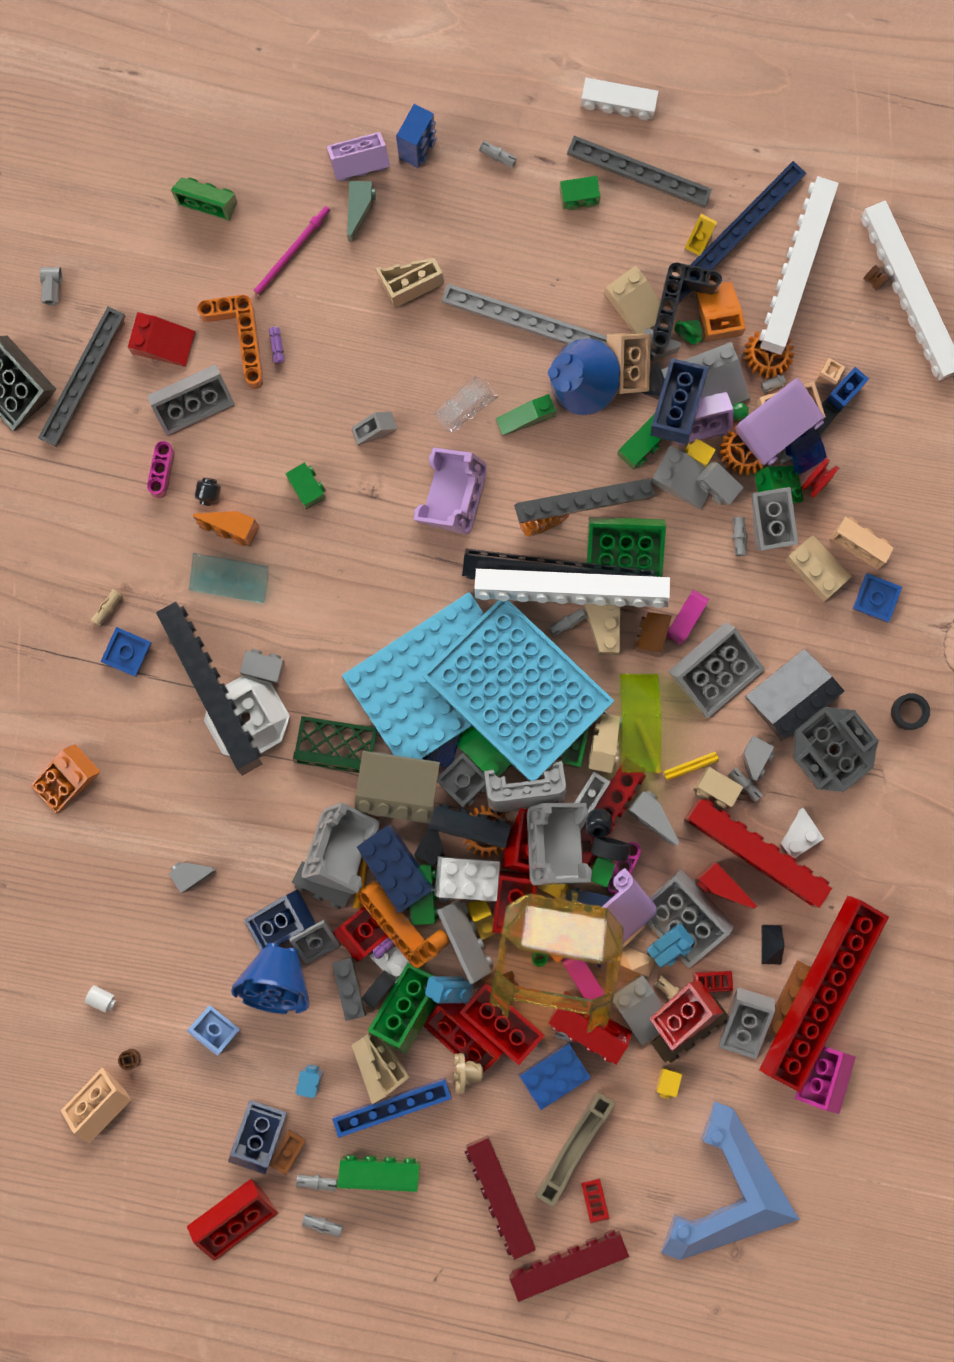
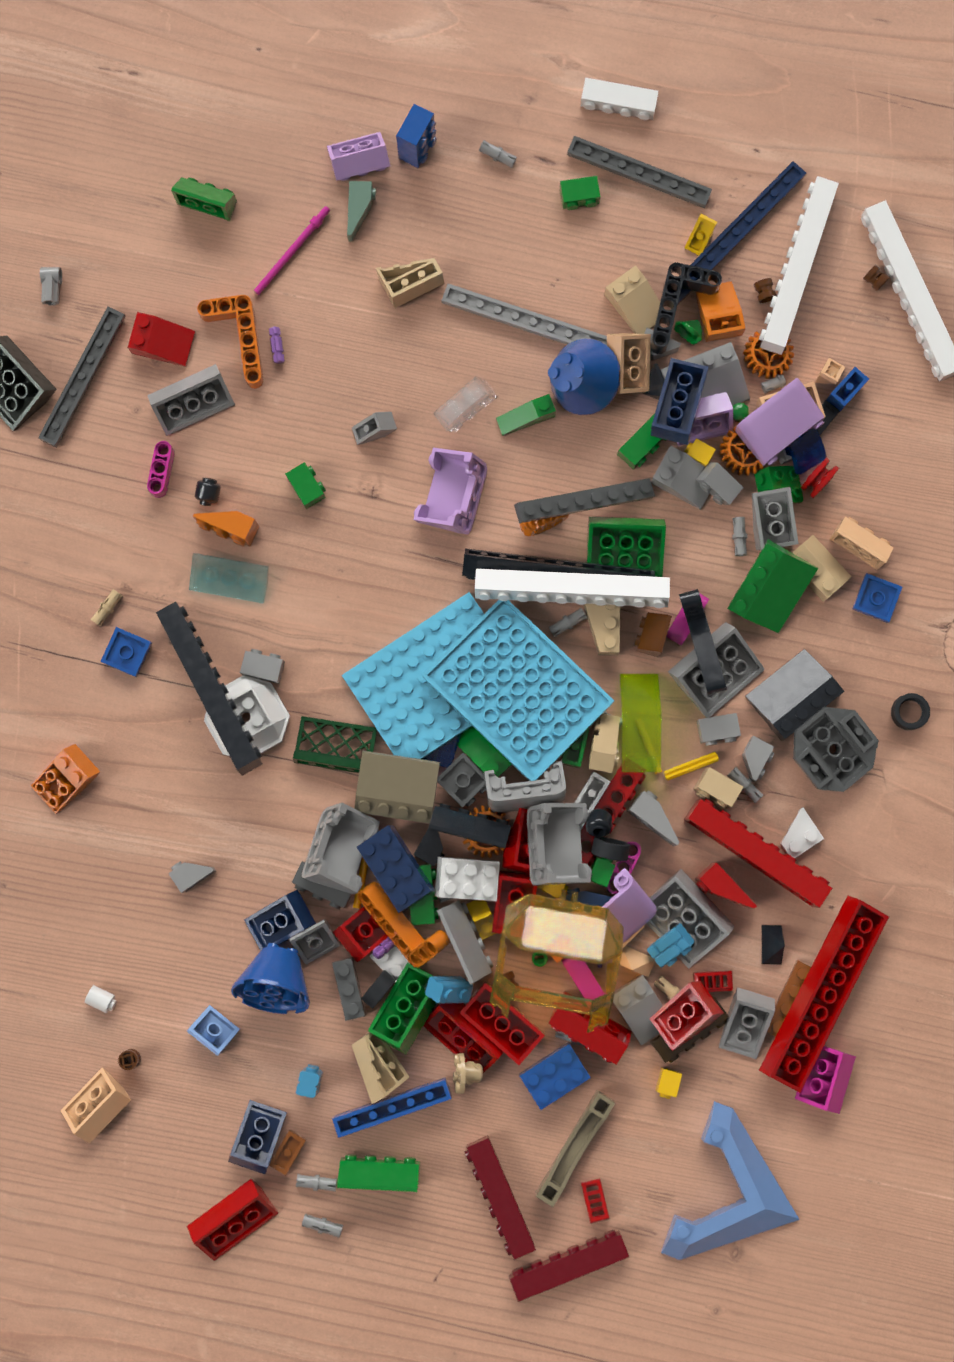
none -> black beam [679,589,727,695]
none -> light grey brick [696,713,741,746]
none -> green slope [727,539,818,633]
none -> reddish brown wheel [754,278,777,303]

